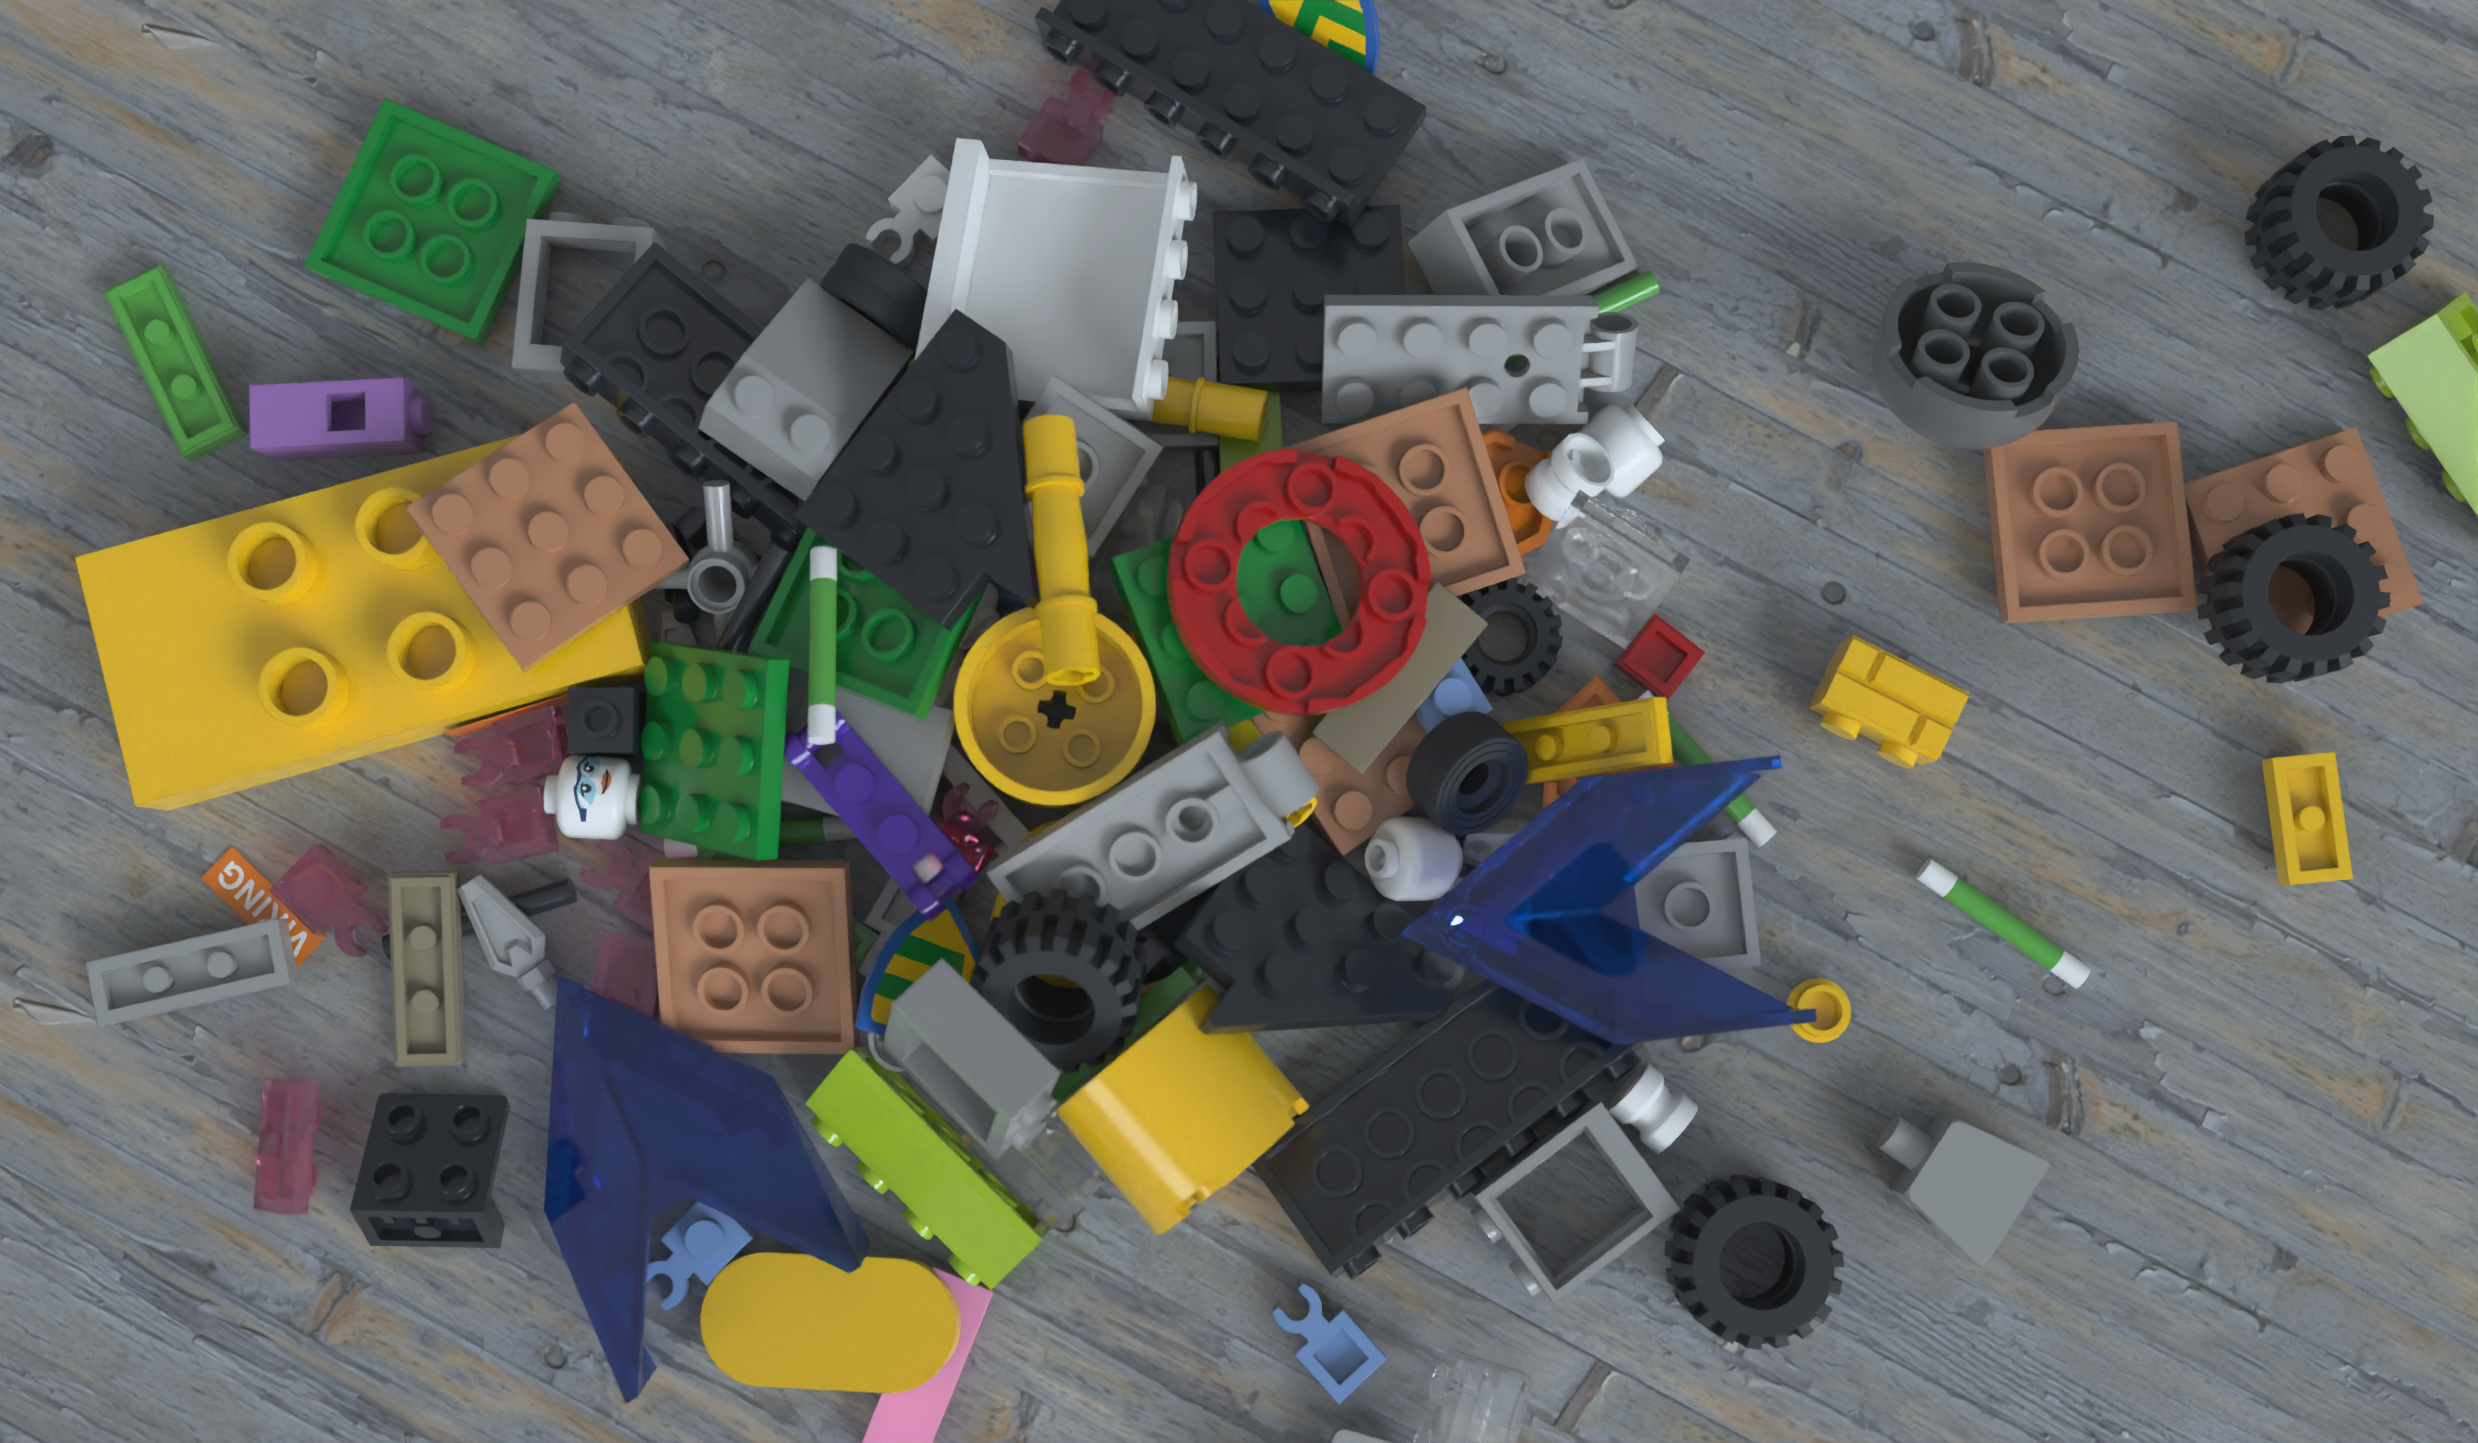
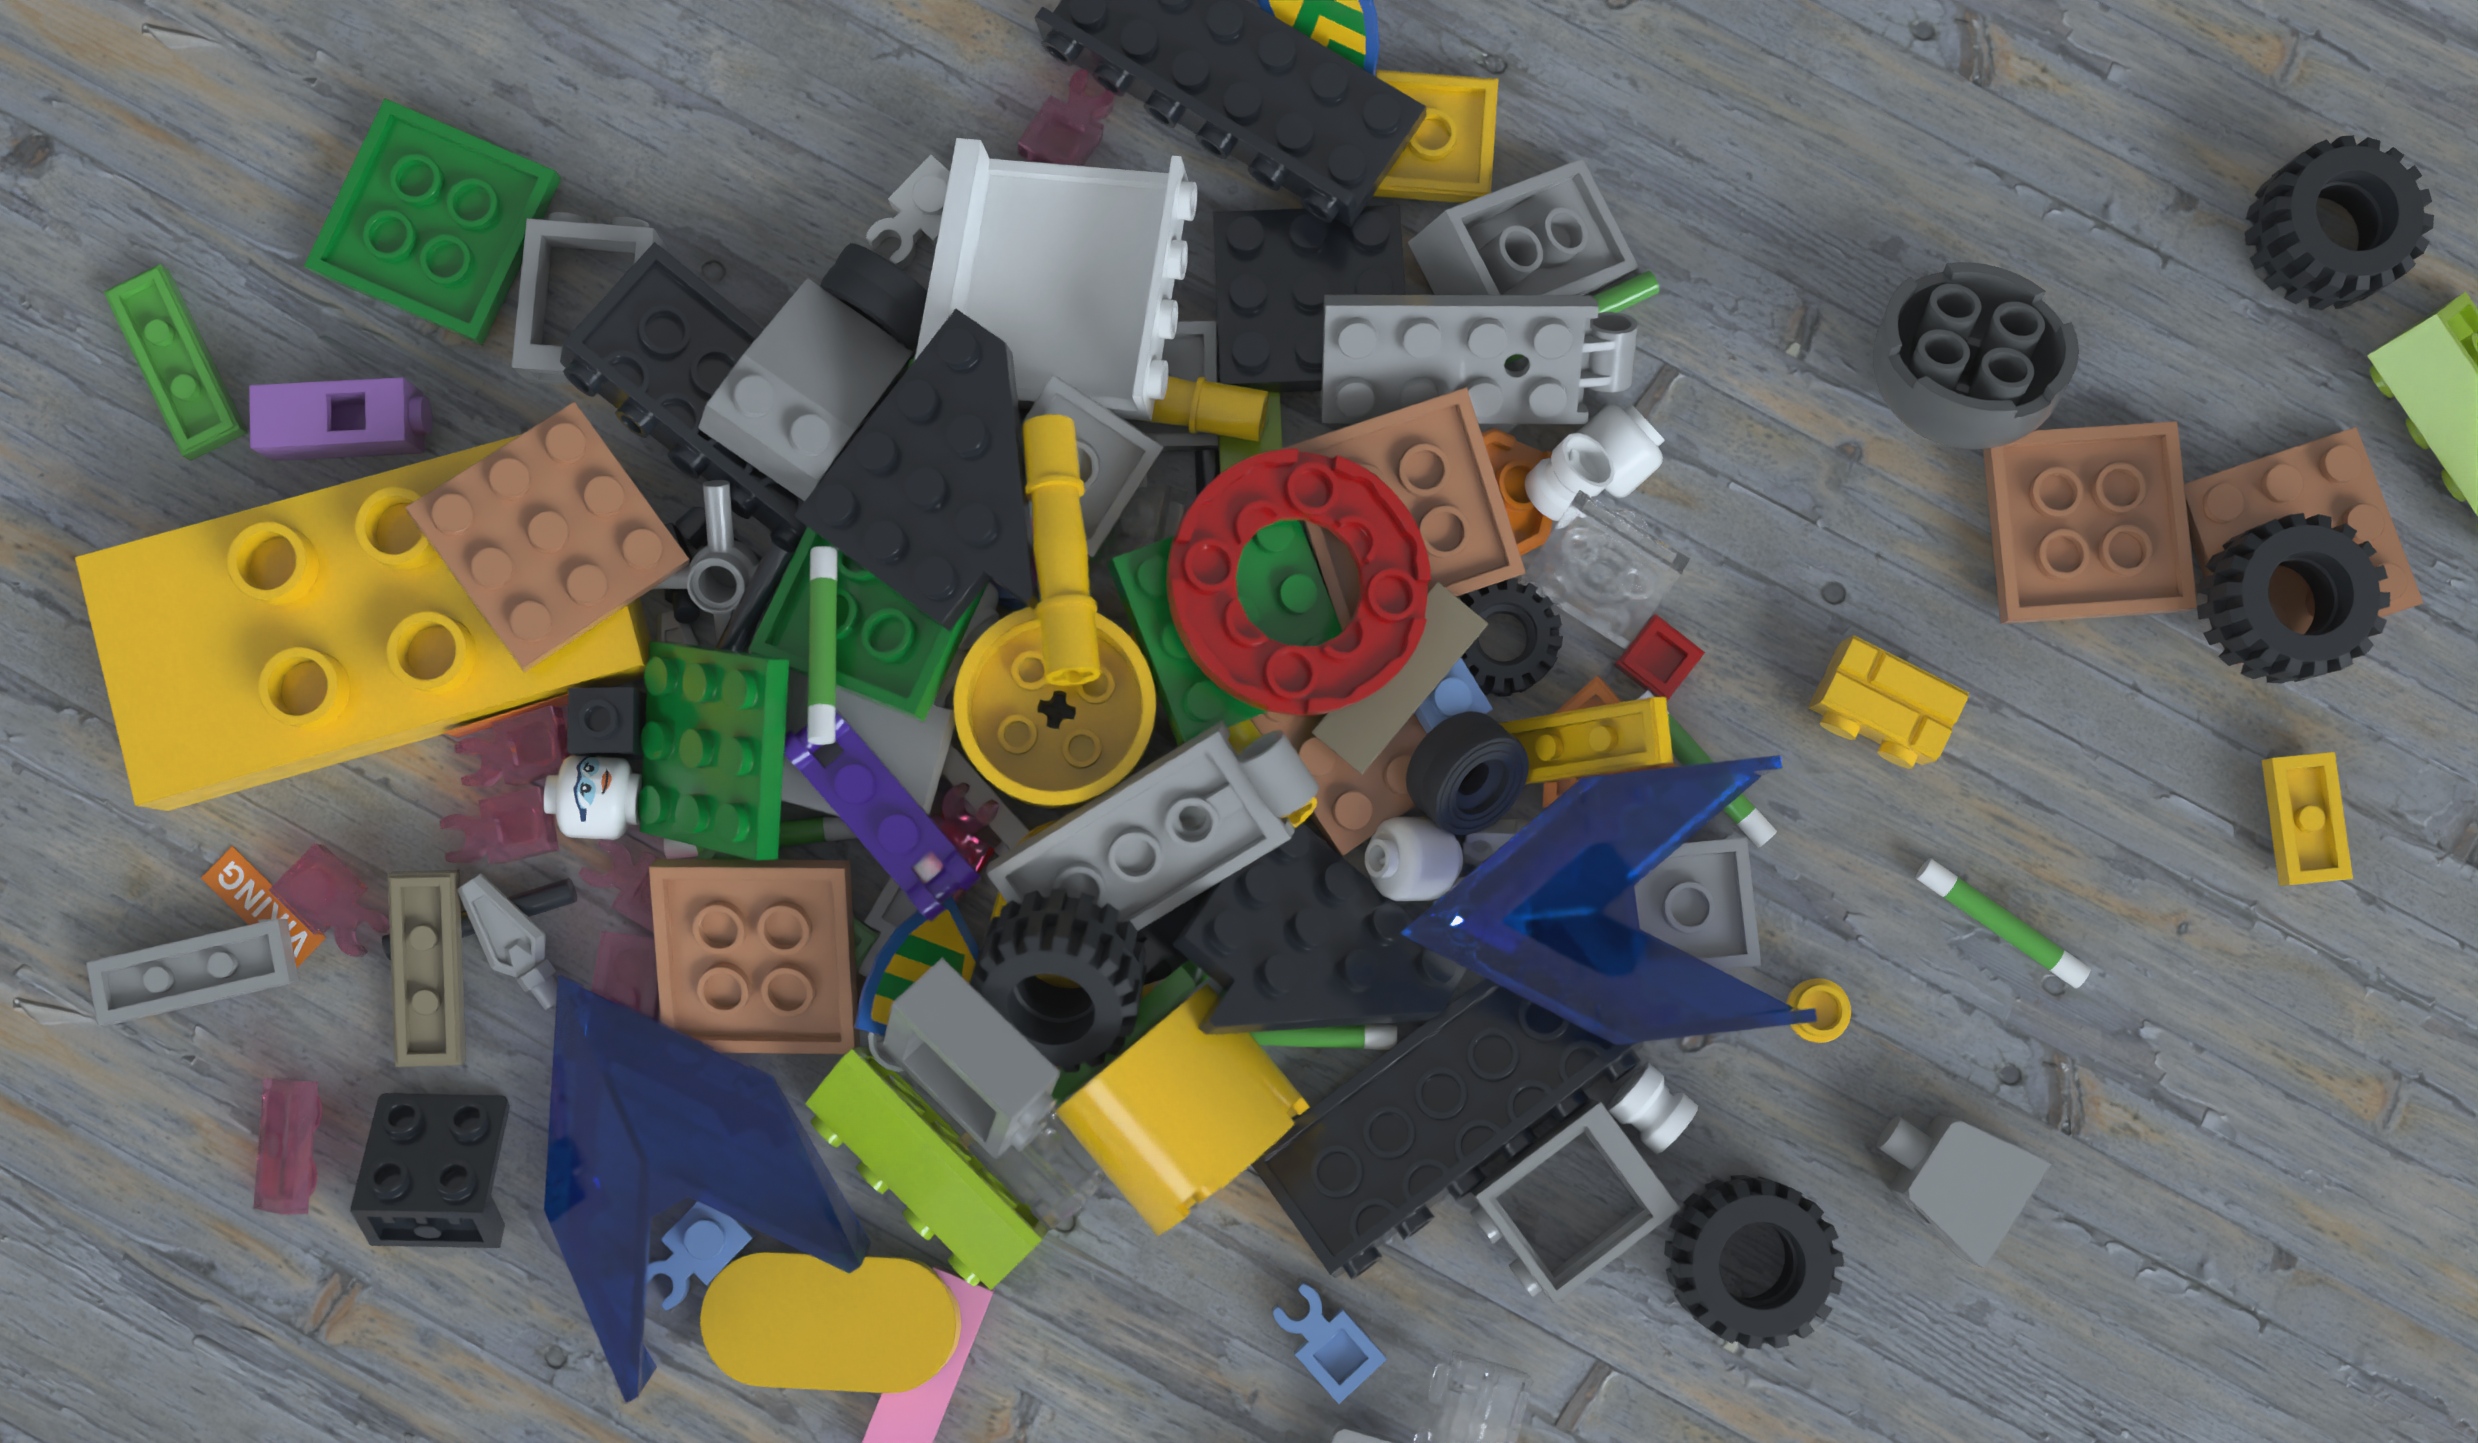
none -> bright green bar [1250,1024,1397,1050]
none -> yellow plate [1373,70,1498,203]

